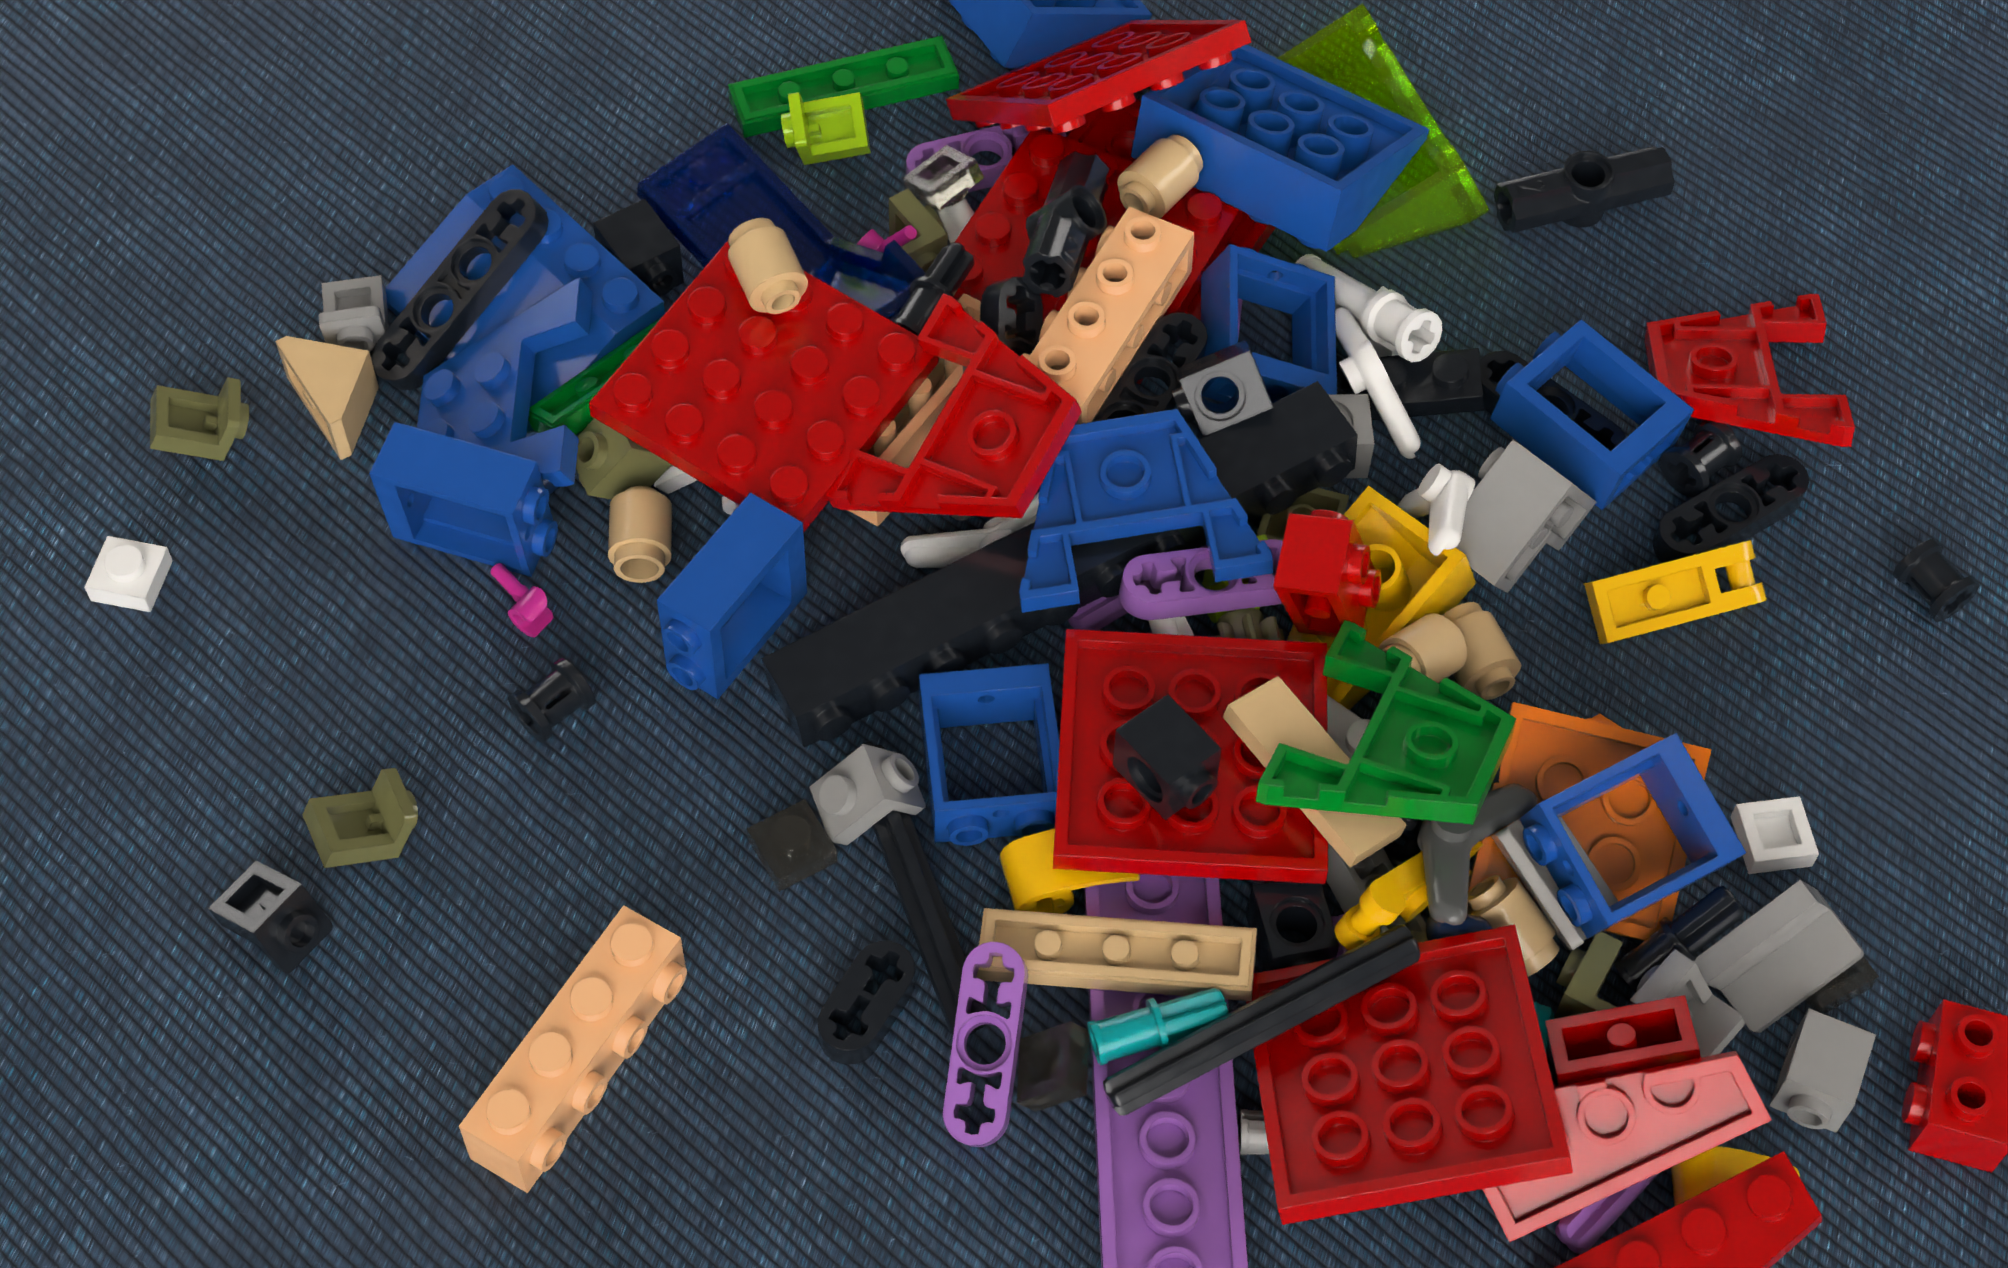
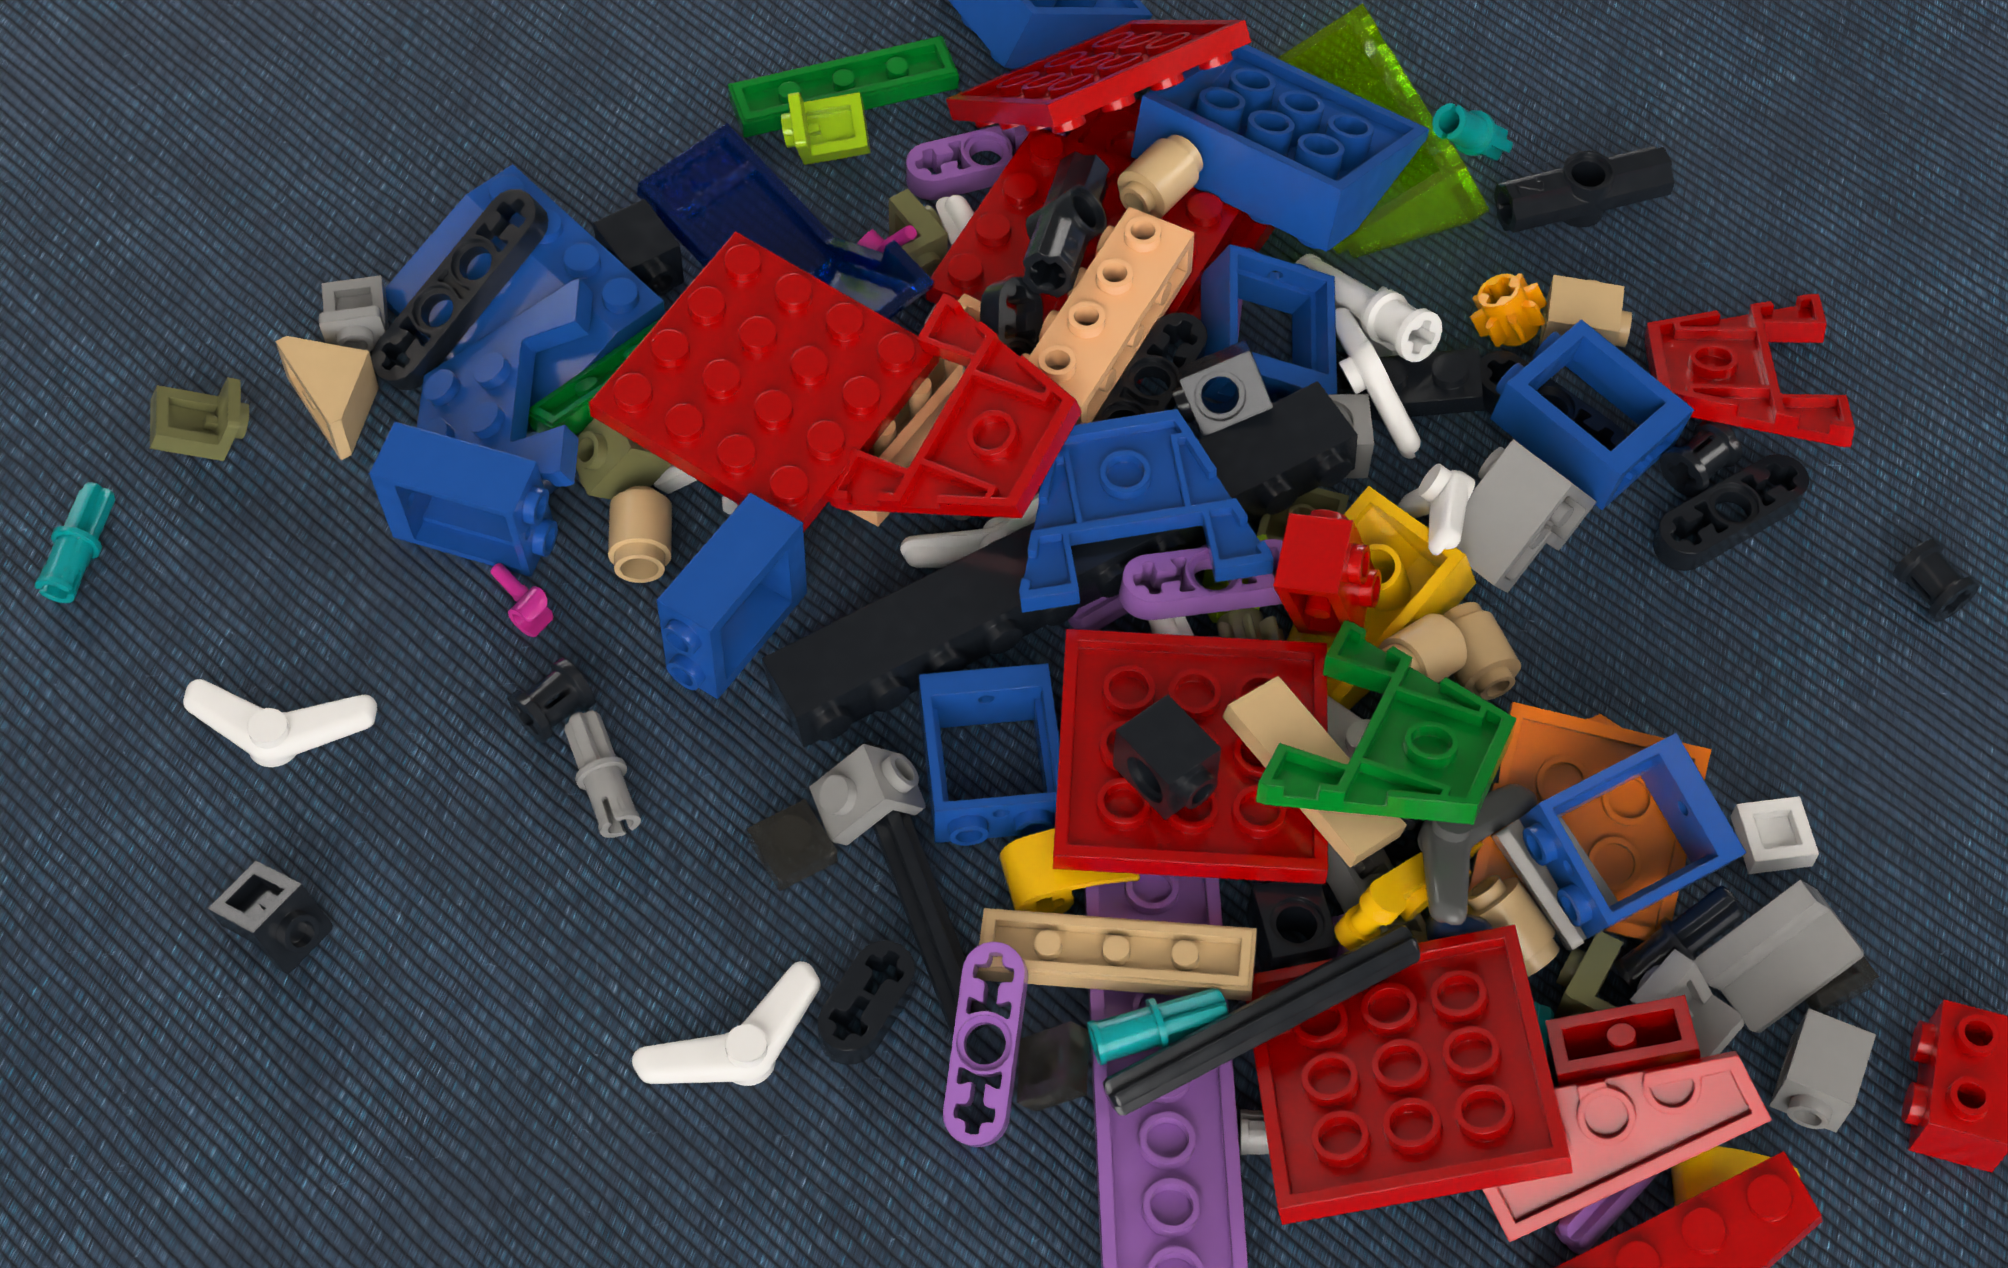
white plate [85,536,173,612] -> none
olive bracket [302,768,418,868] -> none
light nougat brick [459,905,687,1193] -> none
tan brick [728,218,808,314] -> none
black axle [892,242,974,336] -> none
clear smoke plate [902,145,985,211] -> none
yellow plate [1584,540,1767,644] -> none
none -> teal axle [34,482,115,603]
none -> white piece [183,679,377,767]
none -> light grey axle [564,710,641,838]
none -> white piece [632,961,821,1086]
none -> teal axle [1432,103,1513,161]
none -> light orange gear [1470,273,1547,347]
none -> tan brick [1539,275,1632,347]

